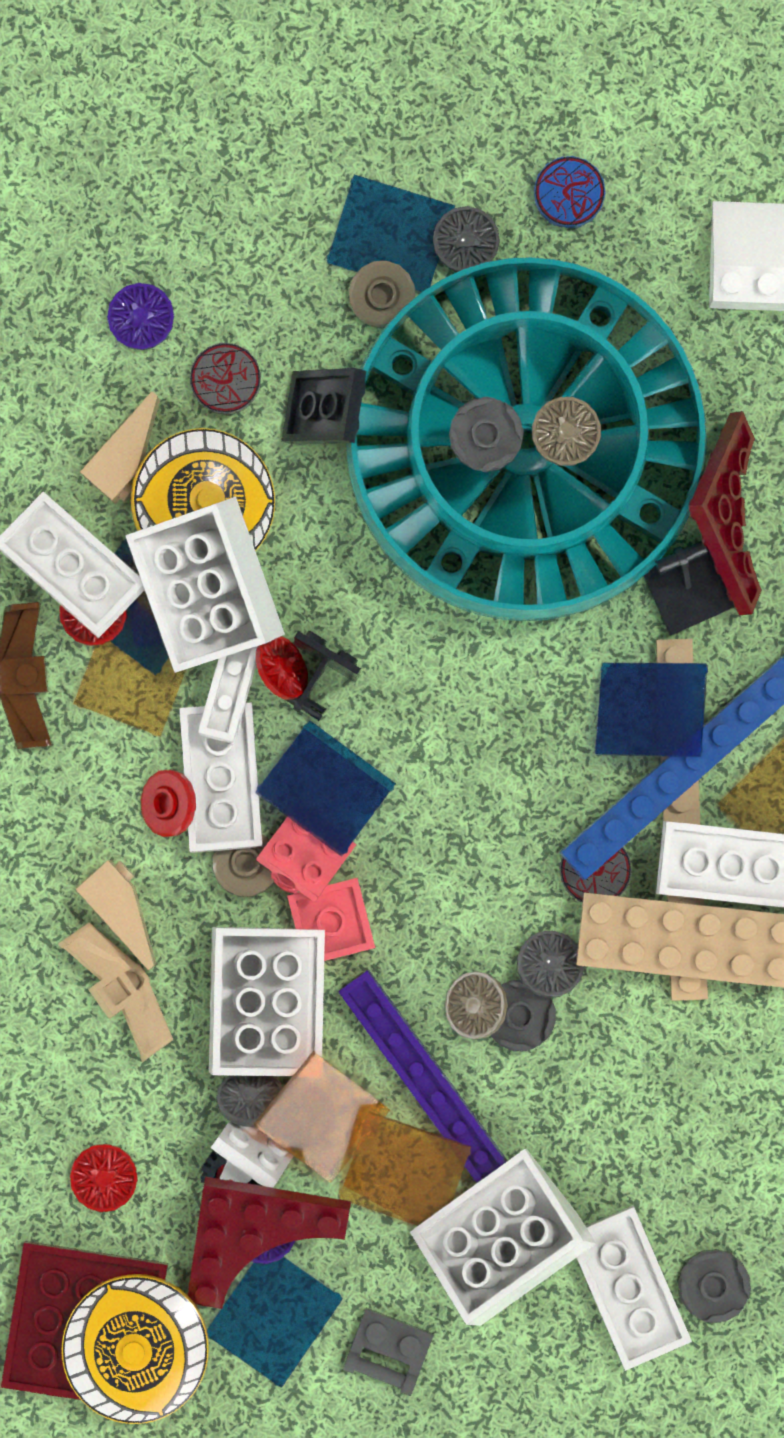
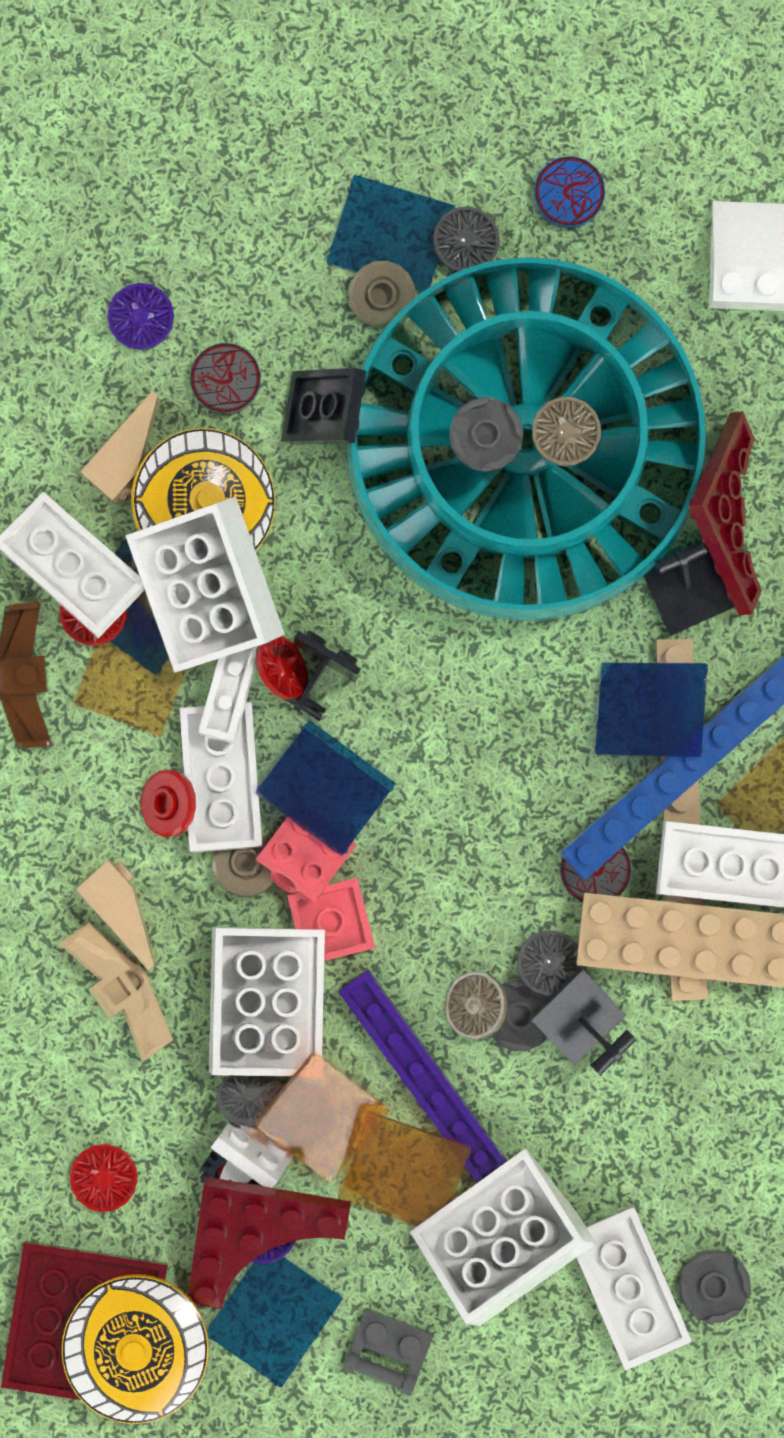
none -> plate [529,967,637,1076]

